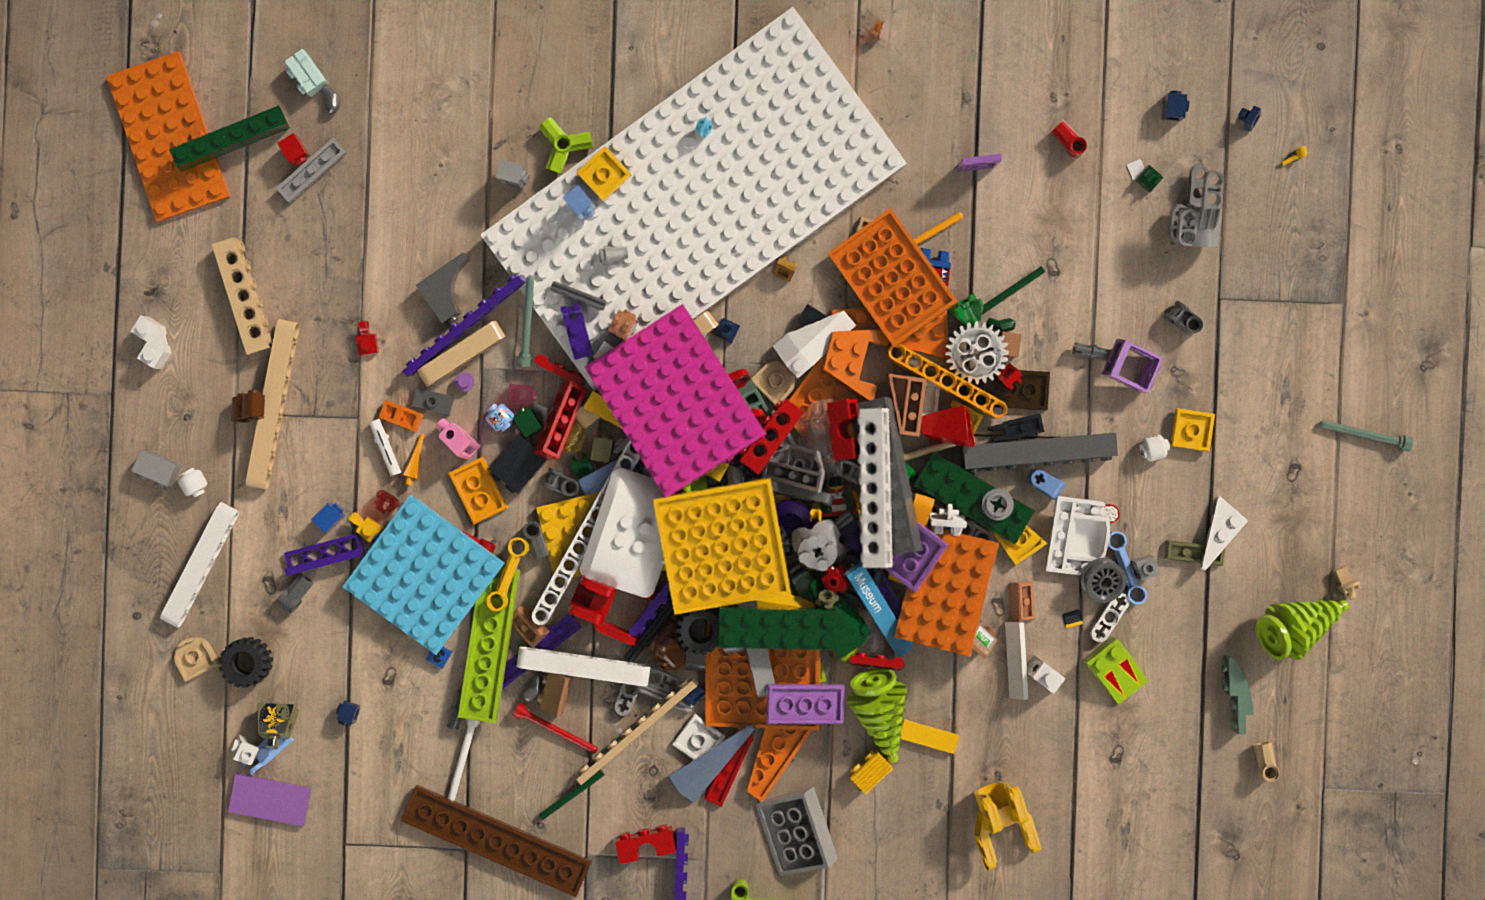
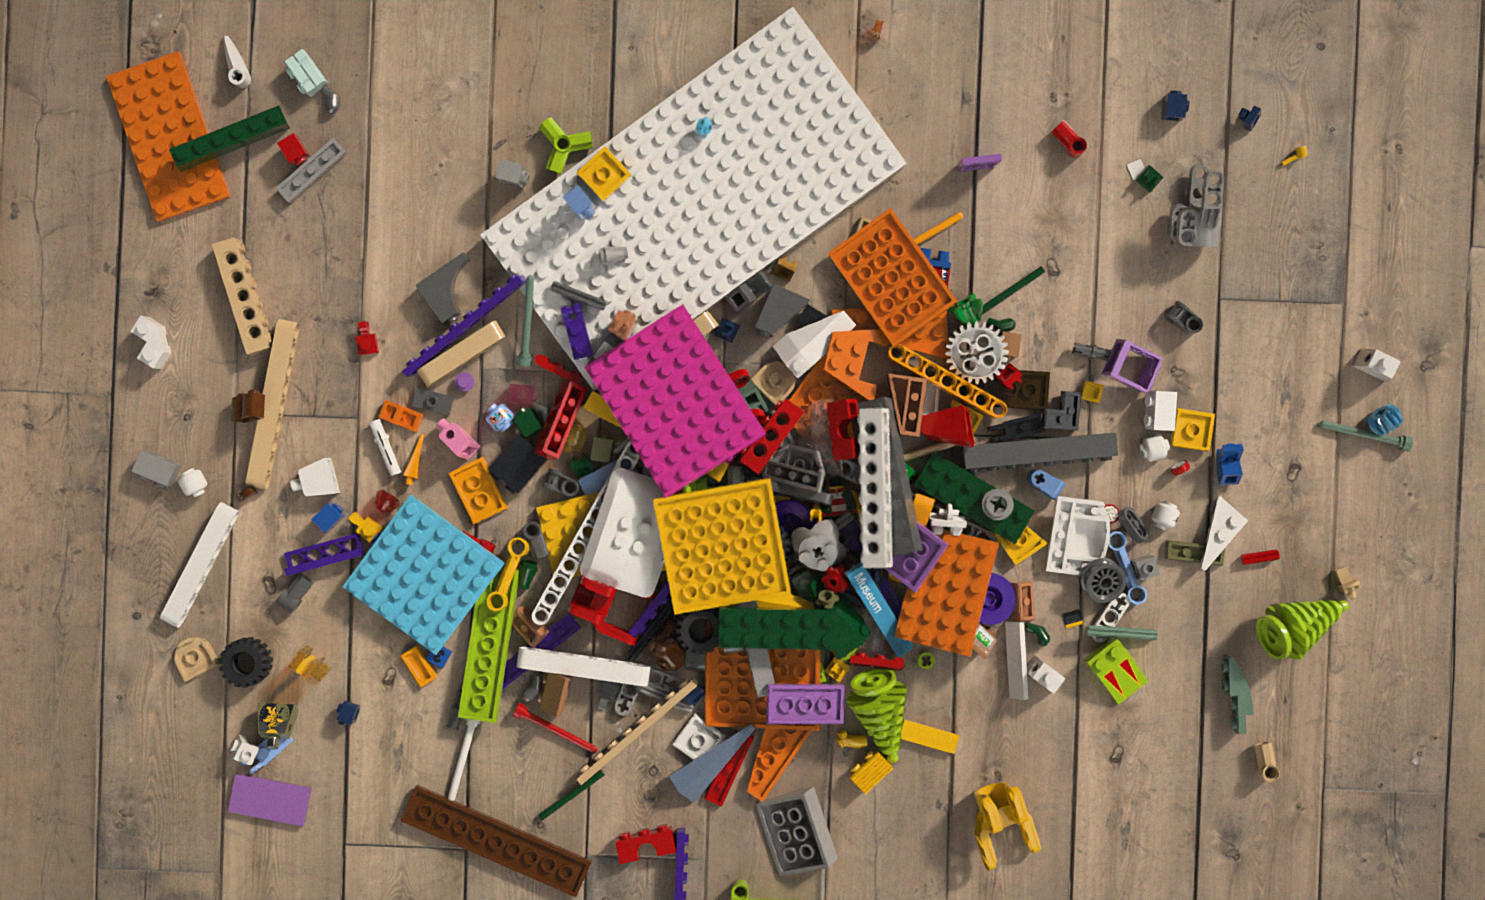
none -> white piece [223,36,251,89]
none -> reddish brown tile [237,487,258,502]
none -> clear yellow hips [288,645,331,681]
none -> white torso [290,458,340,496]
none -> light orange tile [400,645,438,688]
none -> dark green cone [518,559,538,589]
none -> dark grey plate [597,680,620,711]
none -> dark grey brick [726,270,773,313]
none -> dark grey slope [755,284,810,338]
none -> yellow tile [824,656,851,682]
none -> yellow arm [836,730,868,749]
none -> lime bush [917,652,935,669]
none -> dark purple hat [980,573,1016,625]
none -> dark green arm [1025,622,1050,647]
none -> black tile [1041,391,1081,431]
none -> yellow tile [1081,380,1104,404]
none -> sand green axle [1085,625,1158,640]
none -> dark grey plate [1119,507,1149,543]
none -> white brick [1144,391,1177,431]
none -> white head [1151,501,1180,530]
none -> red tile [1170,460,1190,476]
none -> blue brick [1216,443,1244,485]
none -> red axle [1241,550,1280,565]
none -> white torso [1352,349,1400,382]
none -> dark azure gear [1367,404,1403,436]

